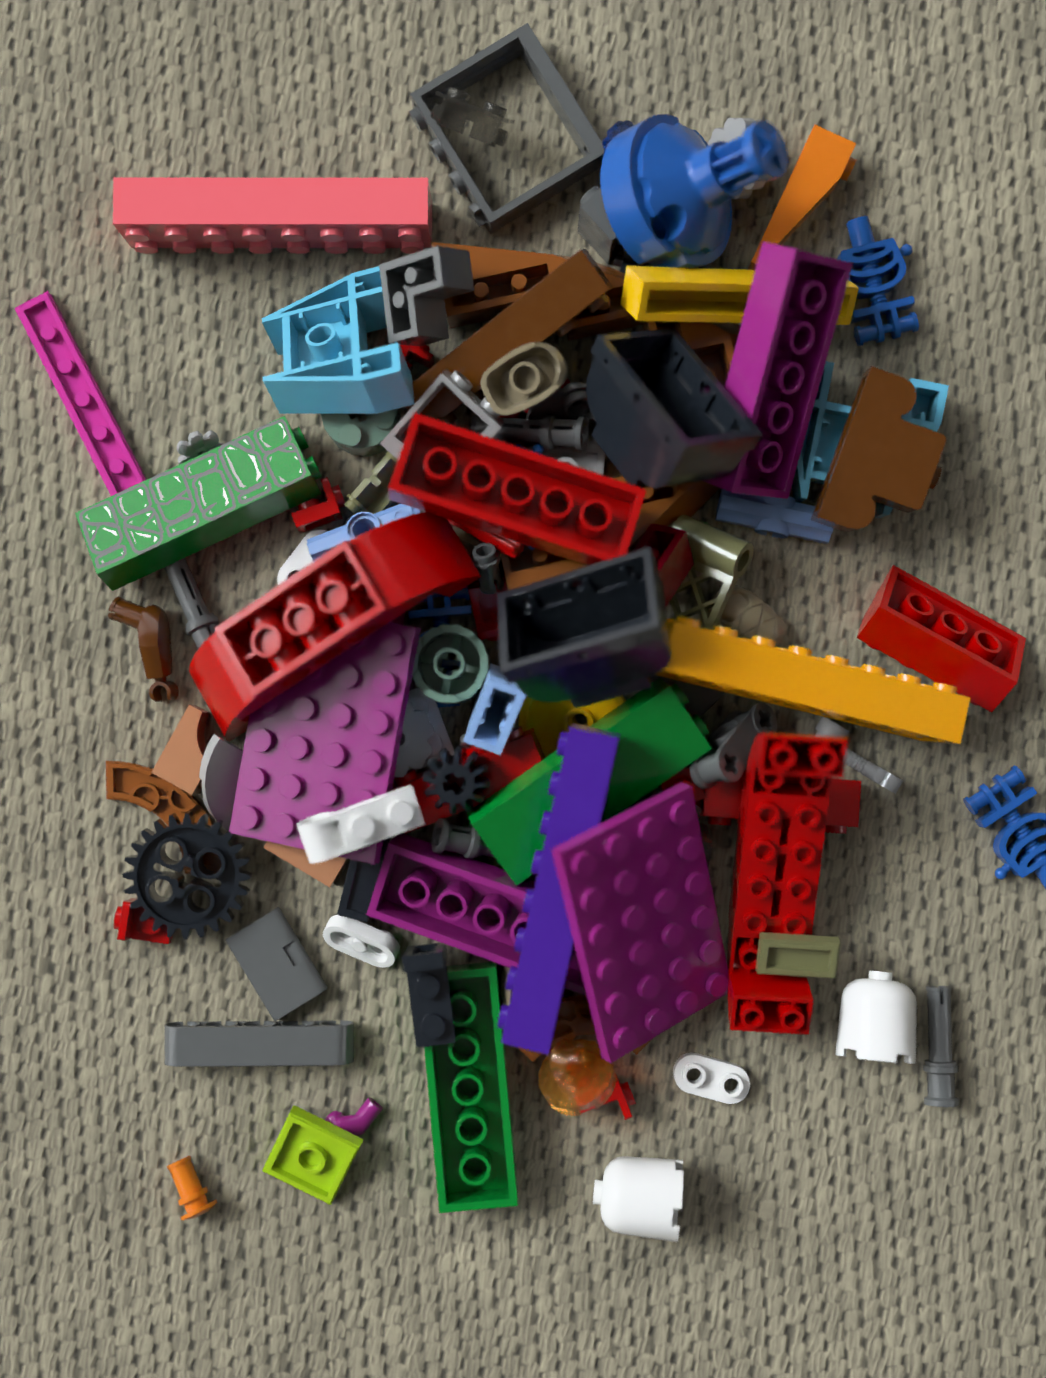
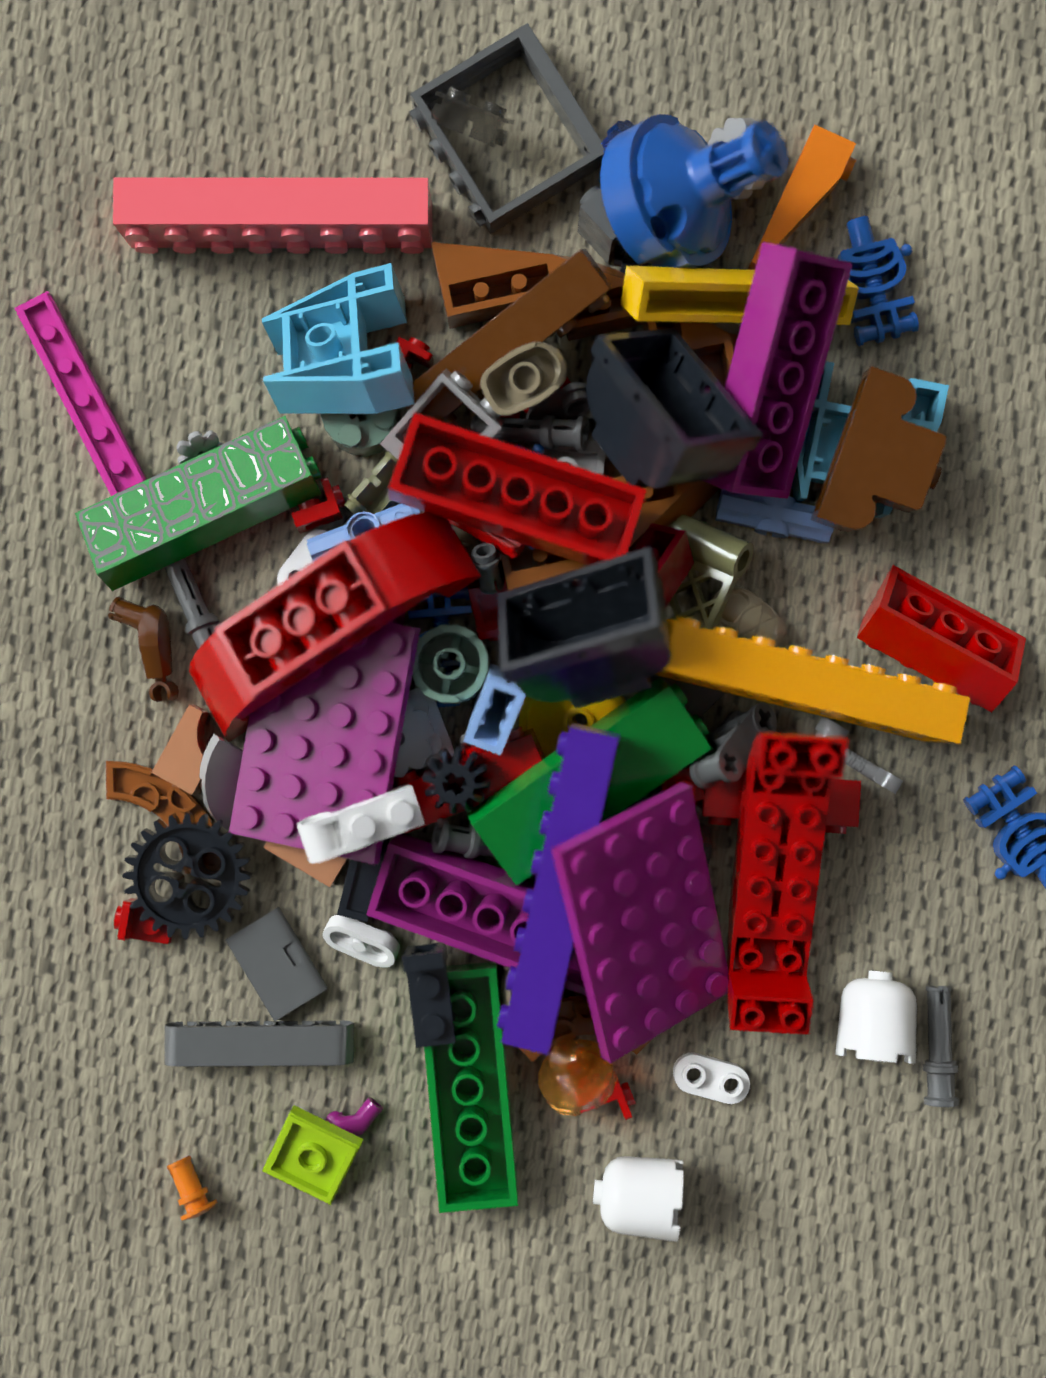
dark grey brick [379,246,474,346] -> none
olive tile [756,932,841,979] -> none

